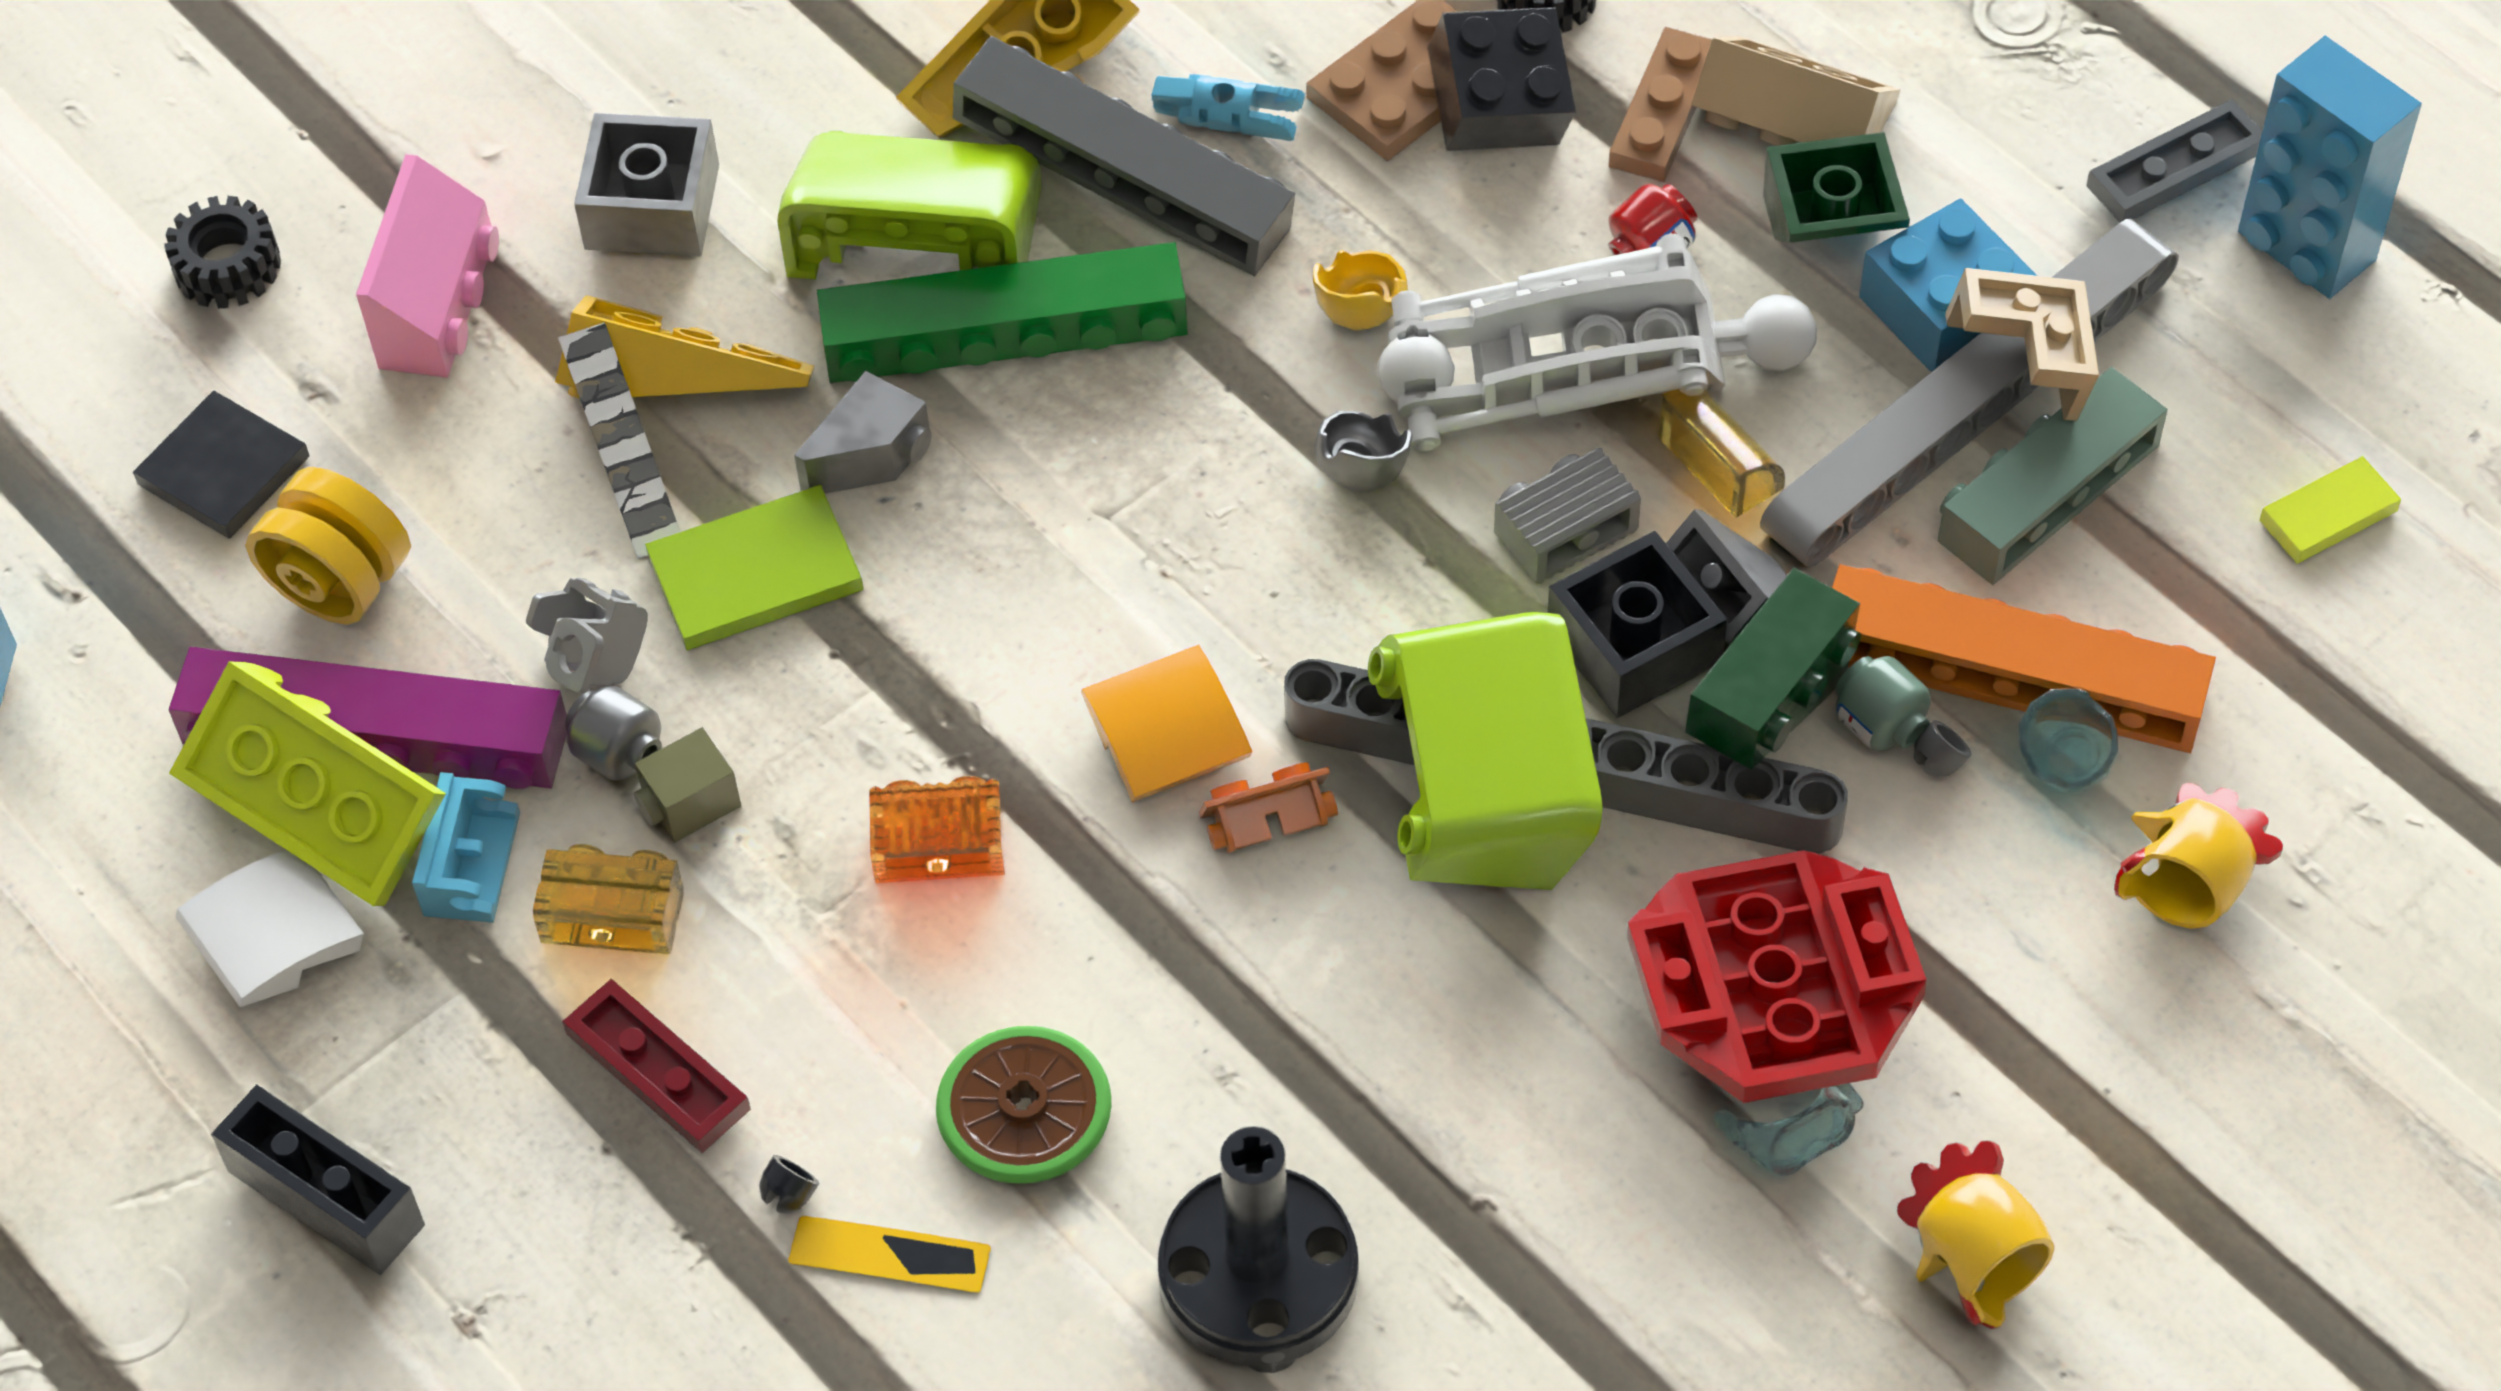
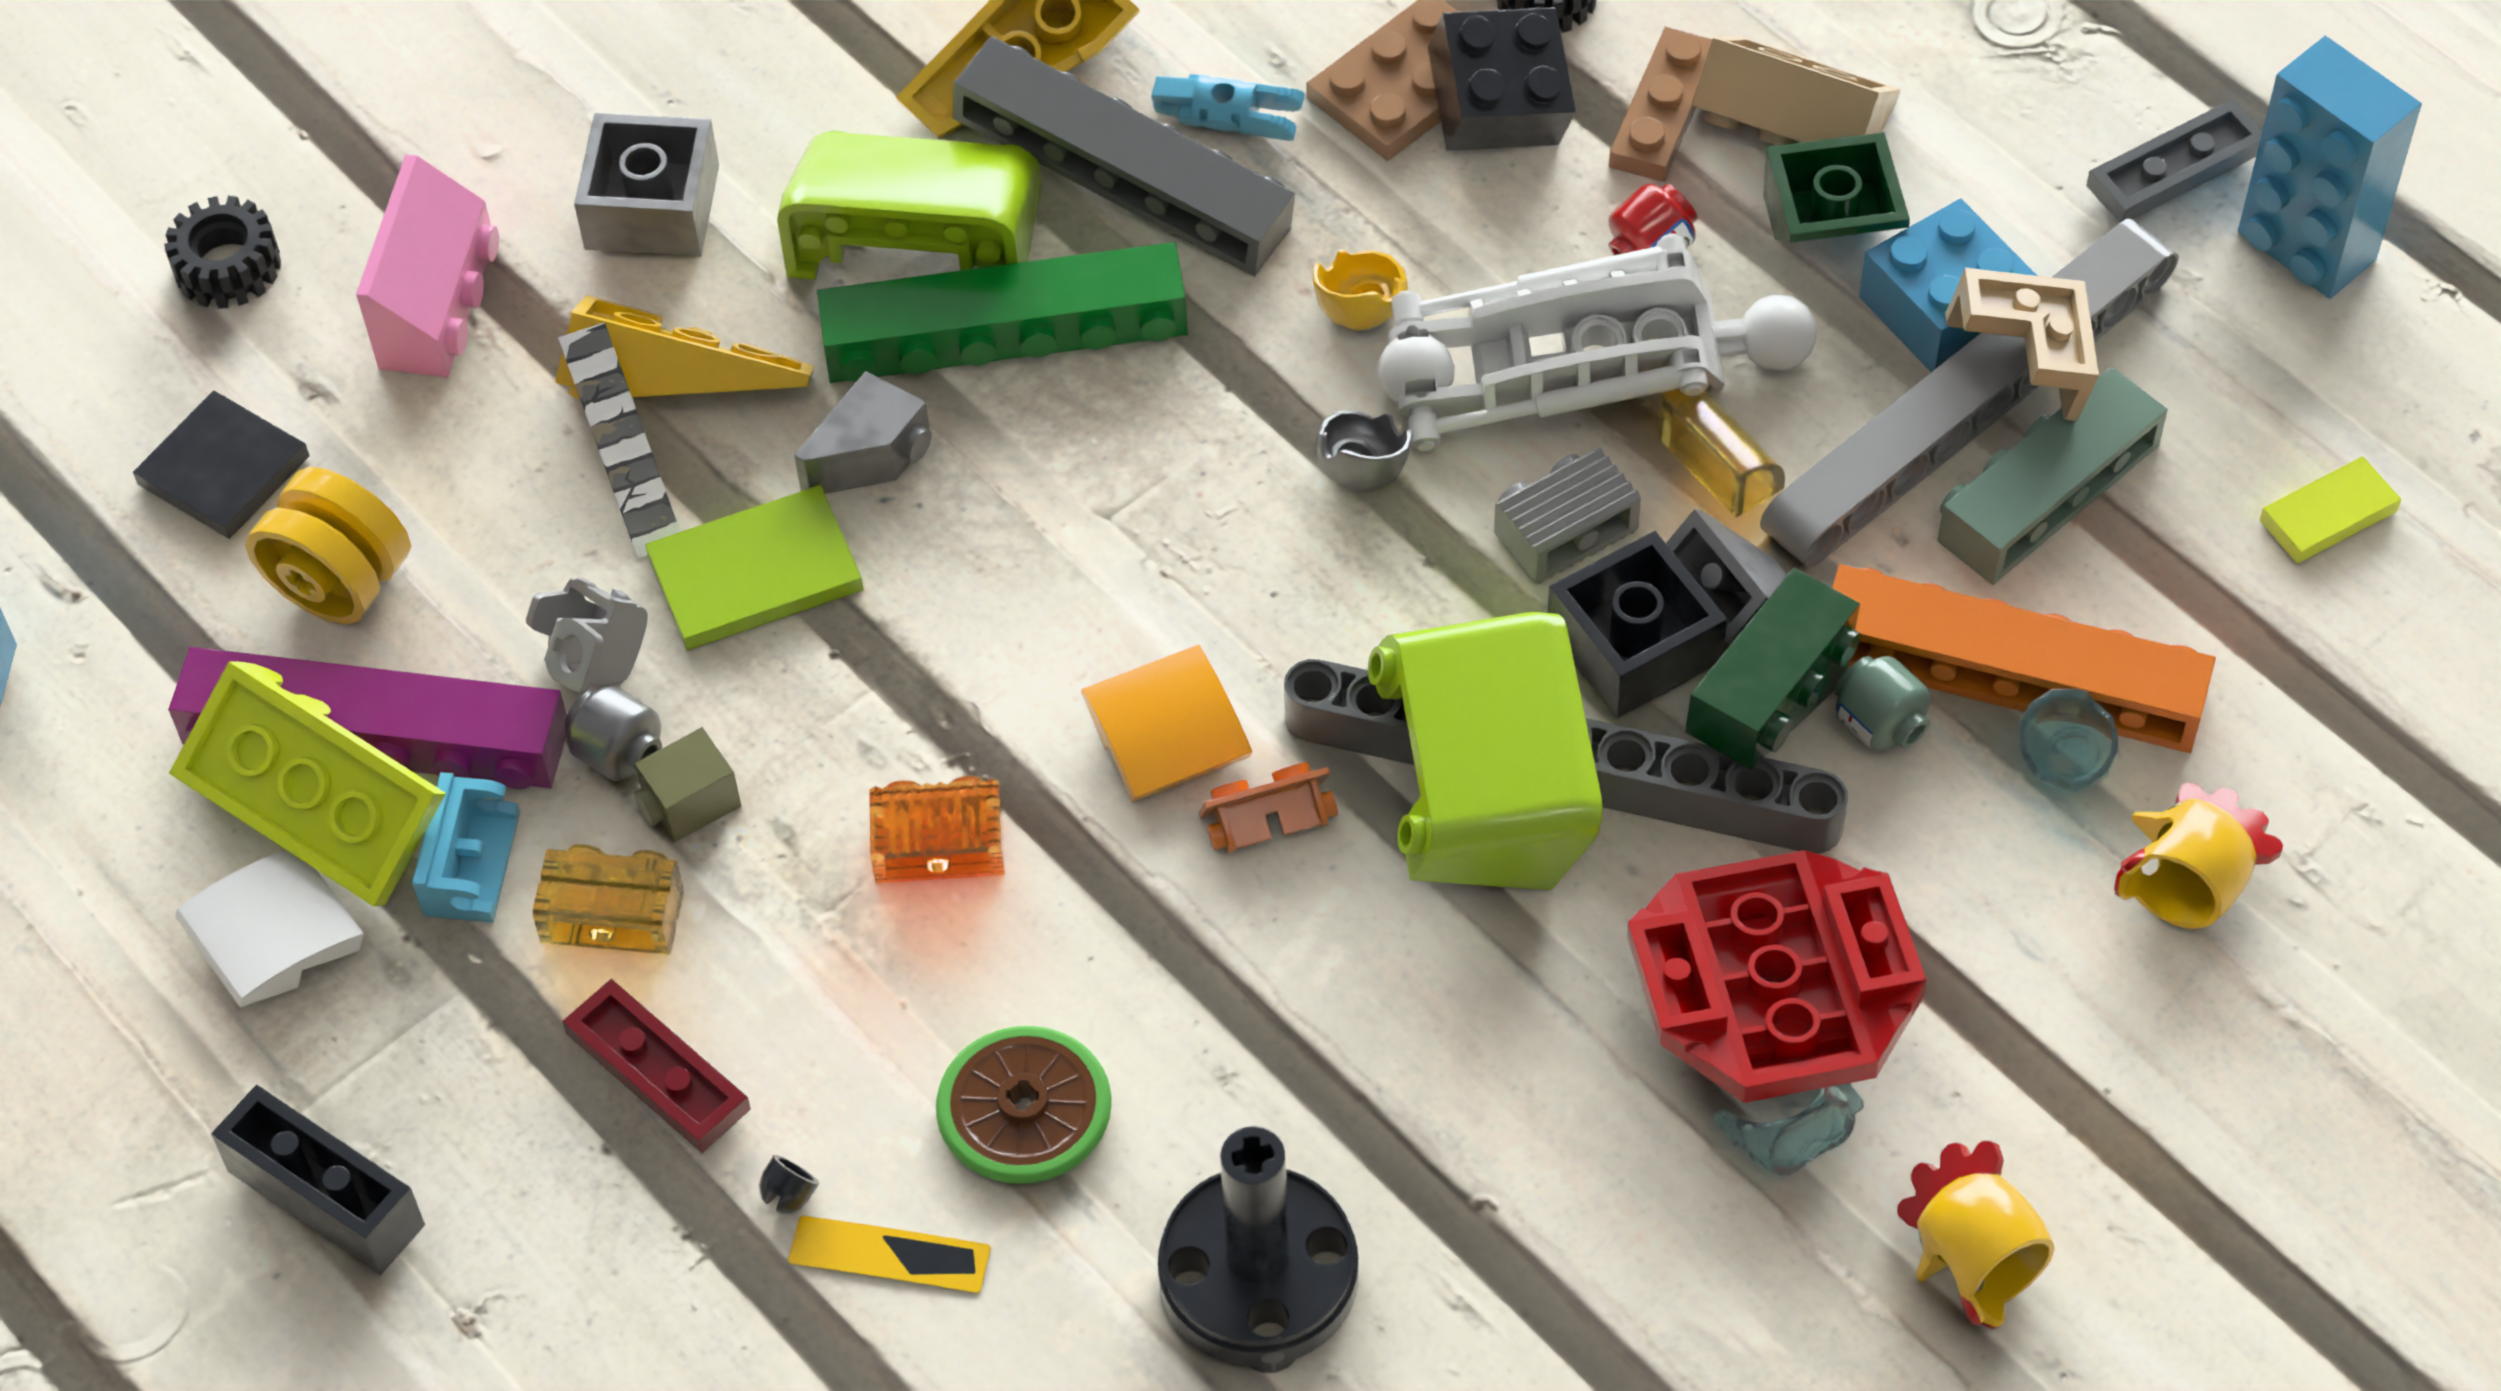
dark grey hinge [1914,720,1972,778] -> none

